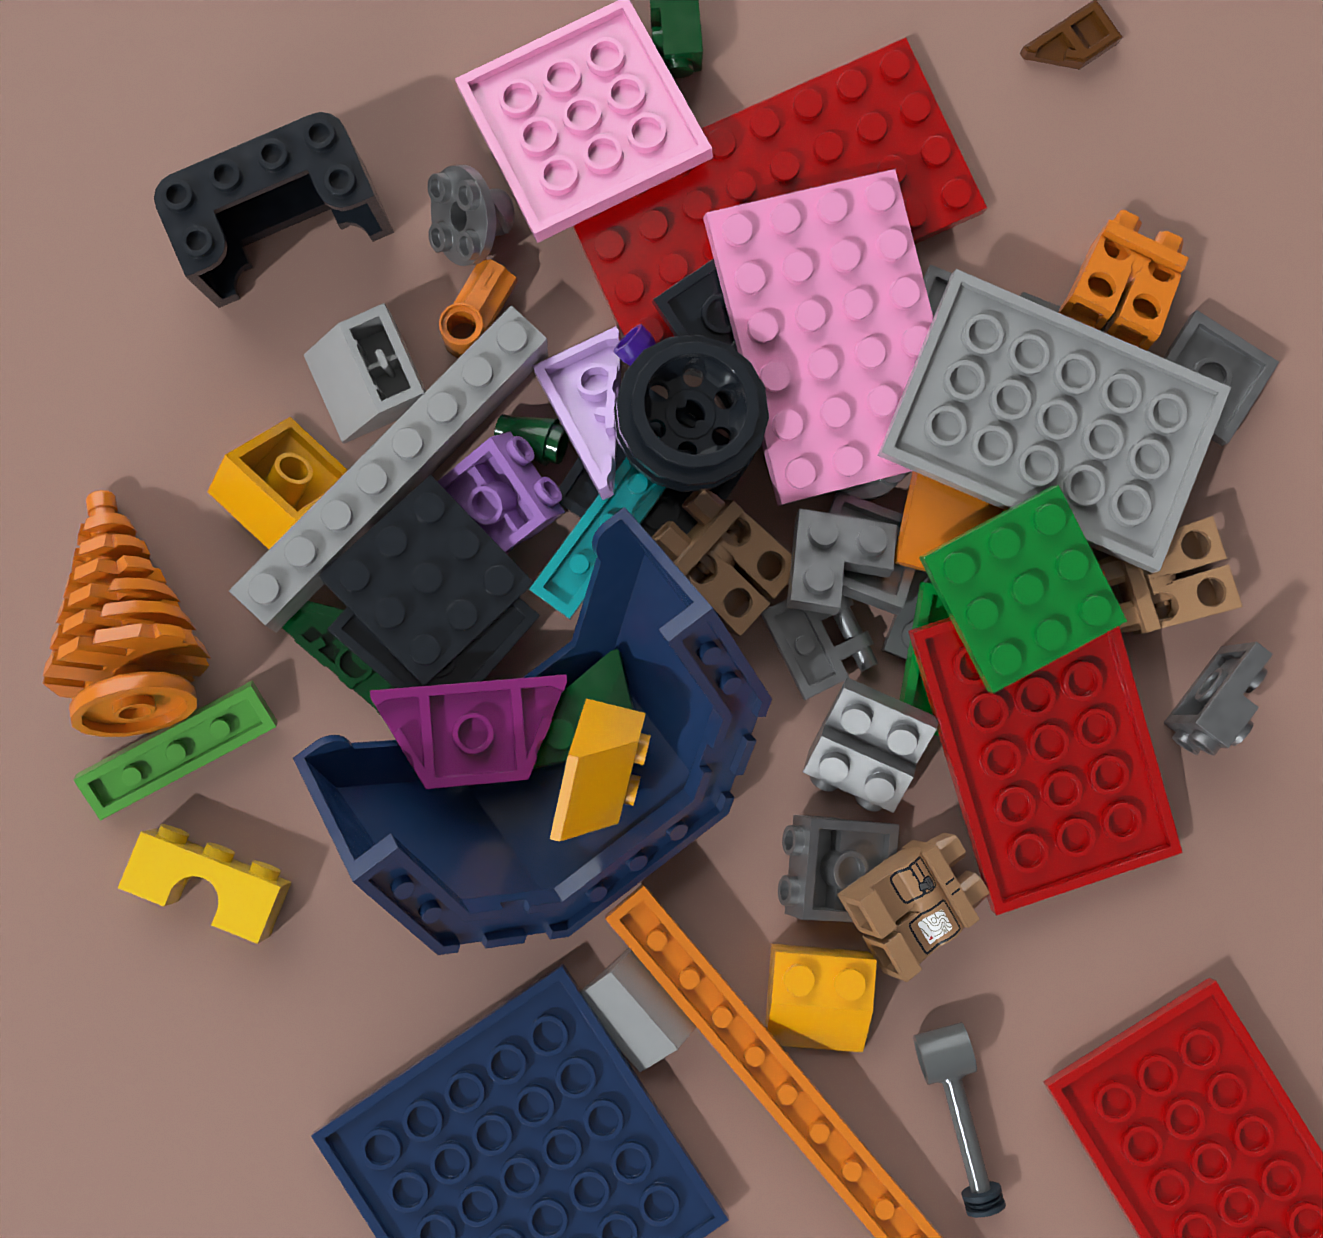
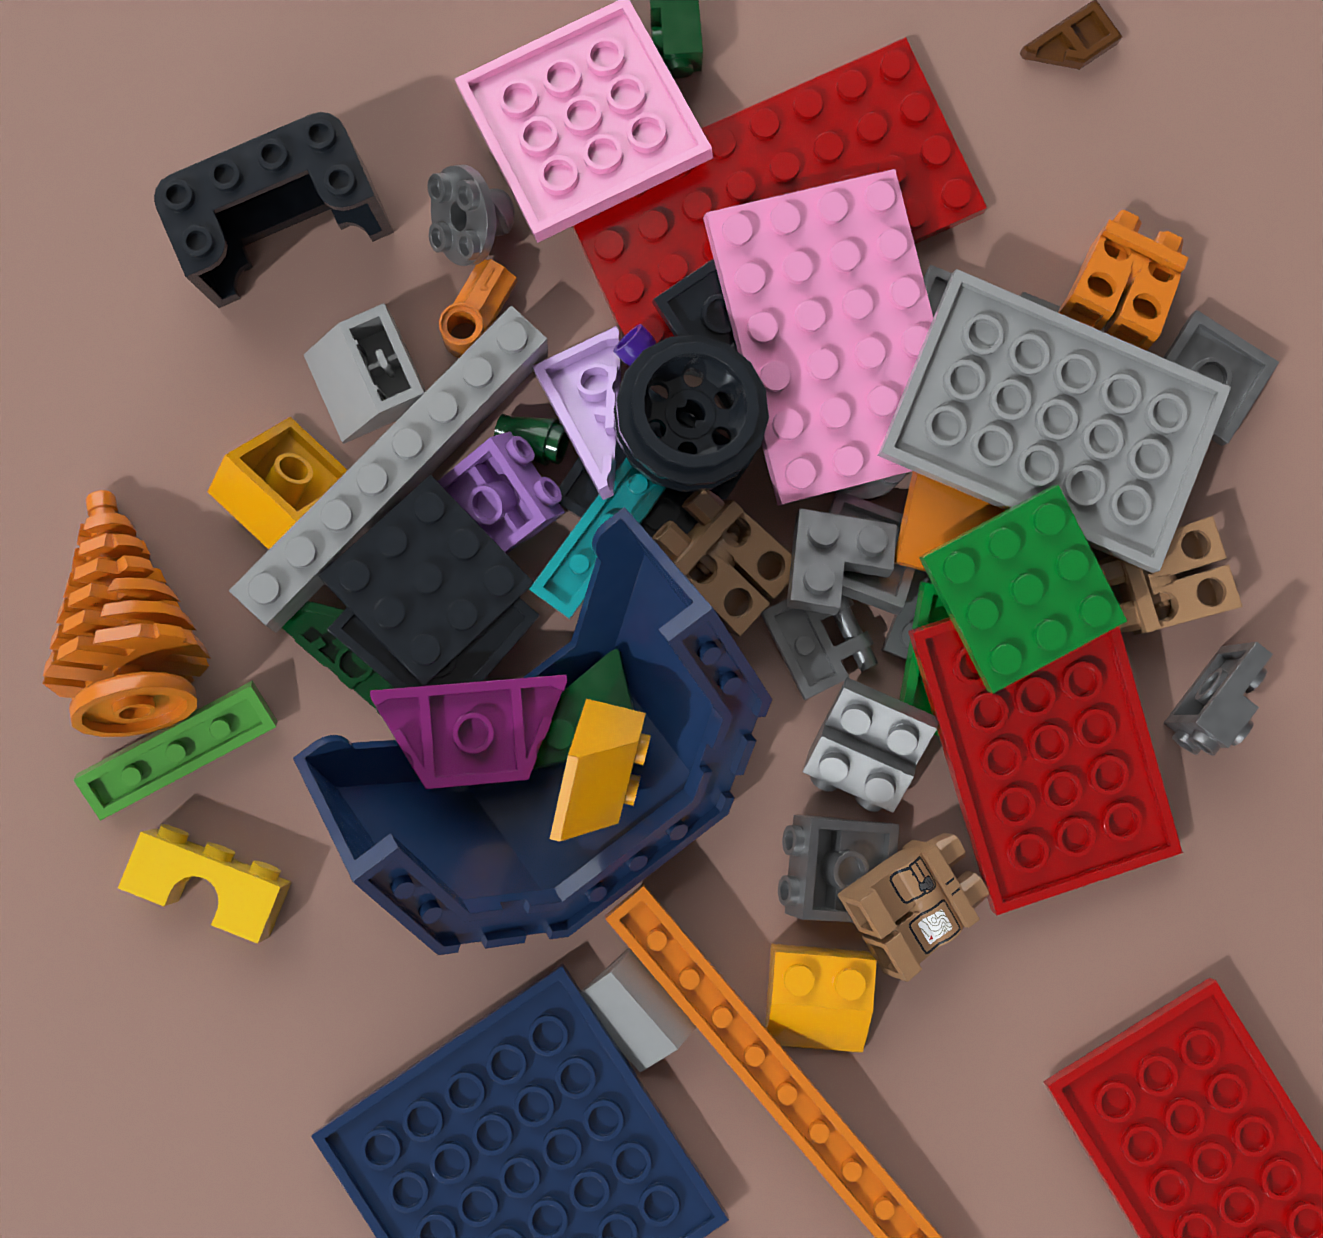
dark grey piece [913,1022,1006,1218] -> none

